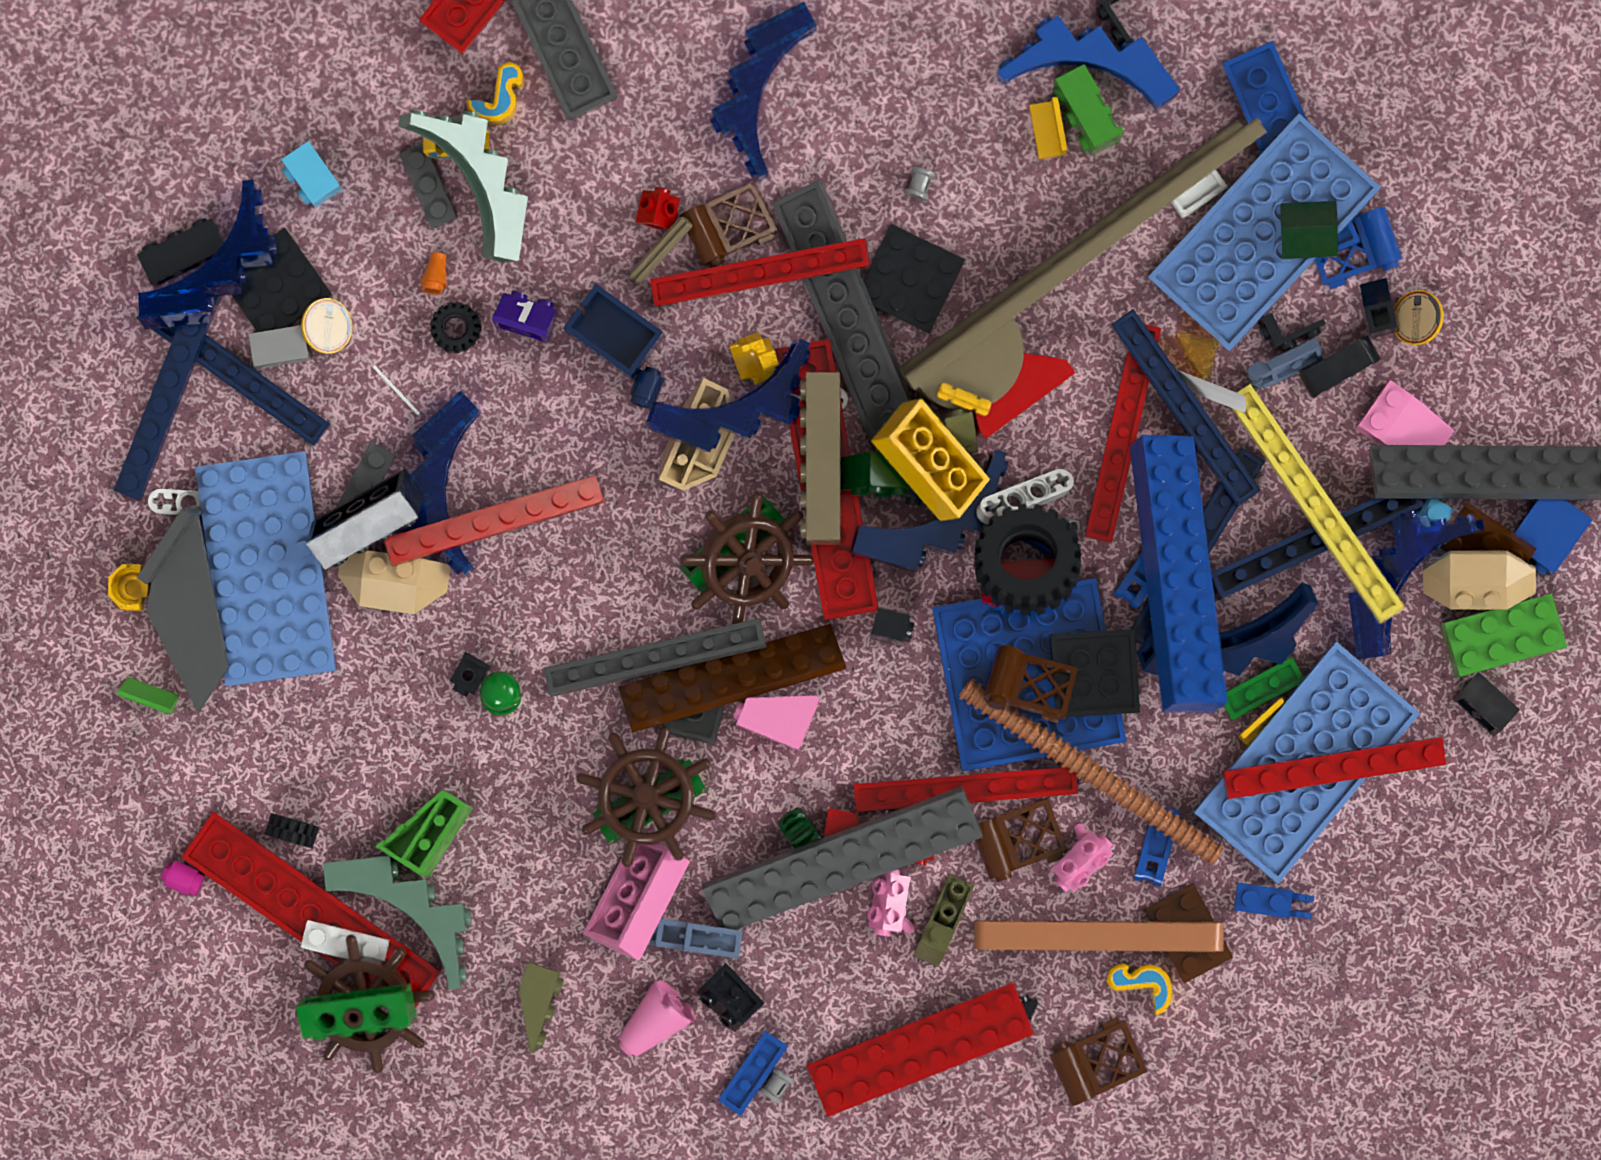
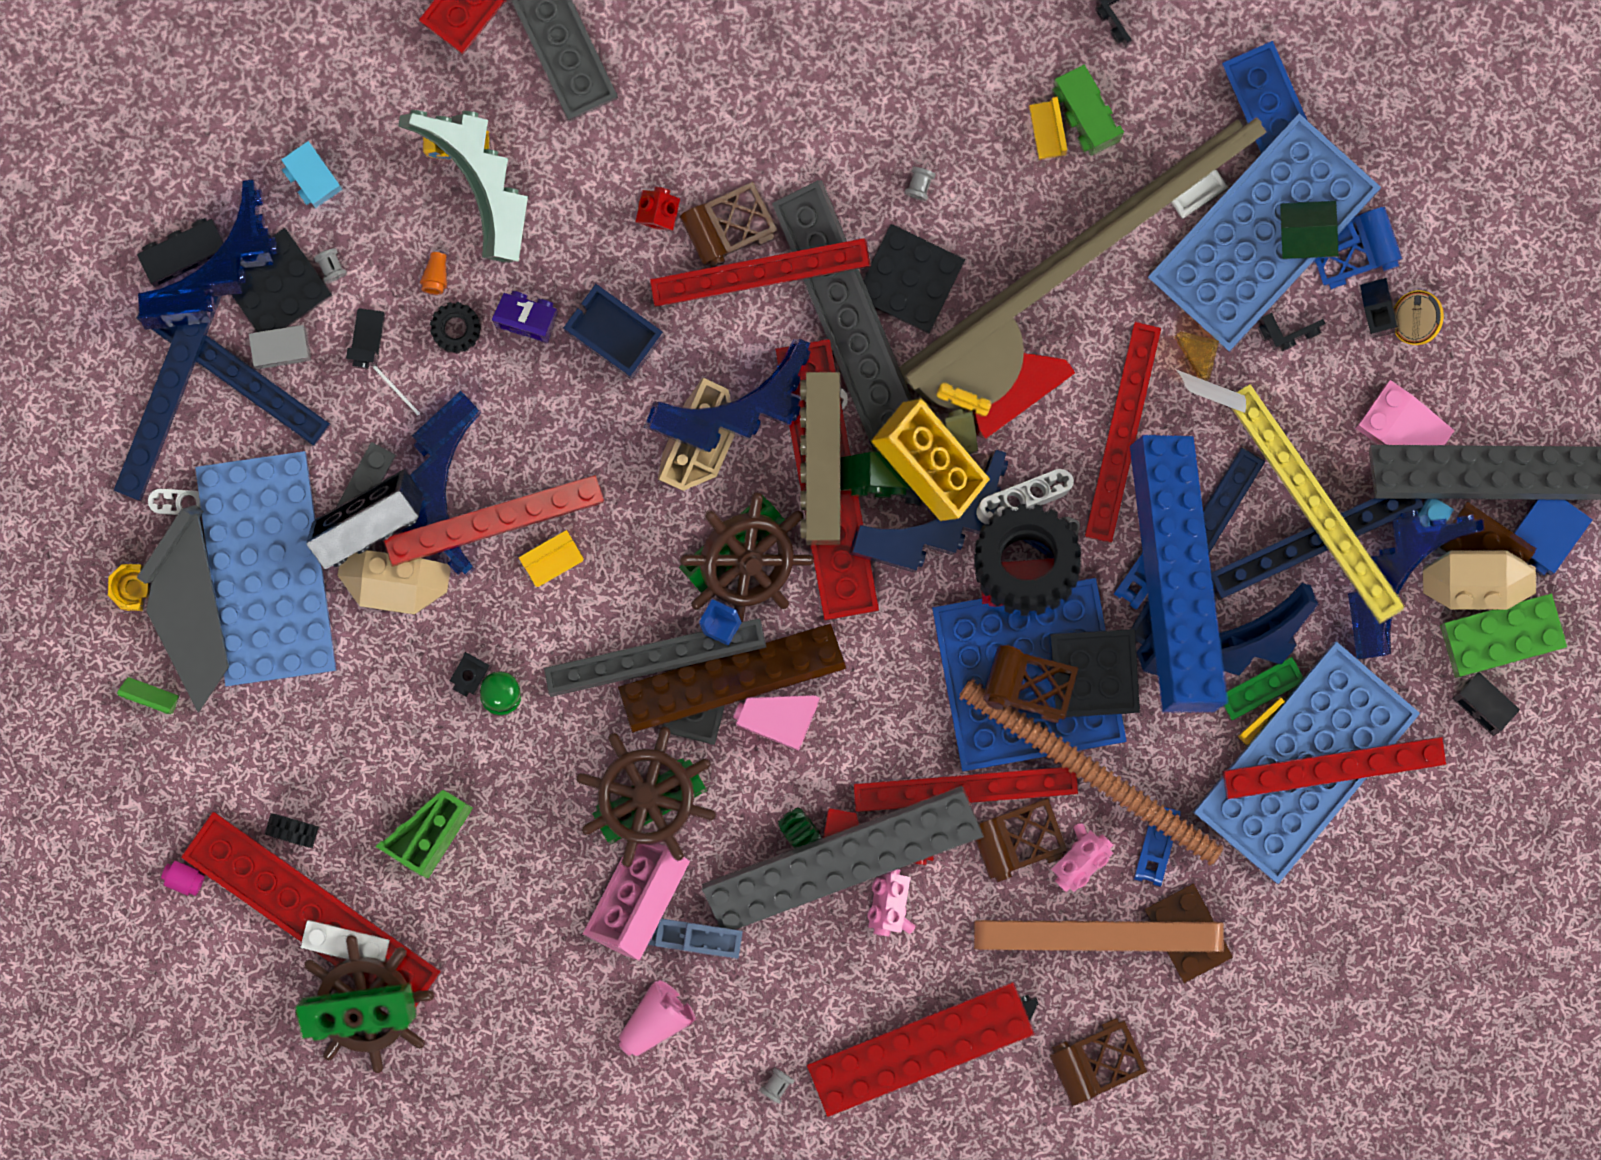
piece [301,298,352,354] -> none
sand green arch [323,856,472,990] -> none
dark grey plate [399,143,457,230] -> none
animal [466,62,524,126] -> none
olive slope [519,962,564,1053] -> none
dark tan axle [629,217,692,283] -> none
dark blue brick [630,366,665,410] -> none
black bracket [696,963,765,1032] -> none
clear blue arch [709,2,817,182] -> none
blue plate [718,1030,788,1116] -> none
yellow hair [729,332,779,385] -> none
black brick [870,607,915,647] -> none
olive slope [913,874,975,967] -> none
blue arch [996,16,1180,110] -> none
animal [1106,963,1172,1015] -> none
dark blue tile [1110,309,1261,507] -> none
blue hinge [1233,883,1315,919] -> none
sand blue hinge [1247,338,1323,391] -> none
black beam [1299,335,1381,399] -> none
none -> light grey bush [314,248,348,284]
none -> black bracket [346,308,385,369]
none -> yellow panel [518,530,584,587]
none -> blue panel [699,599,742,646]

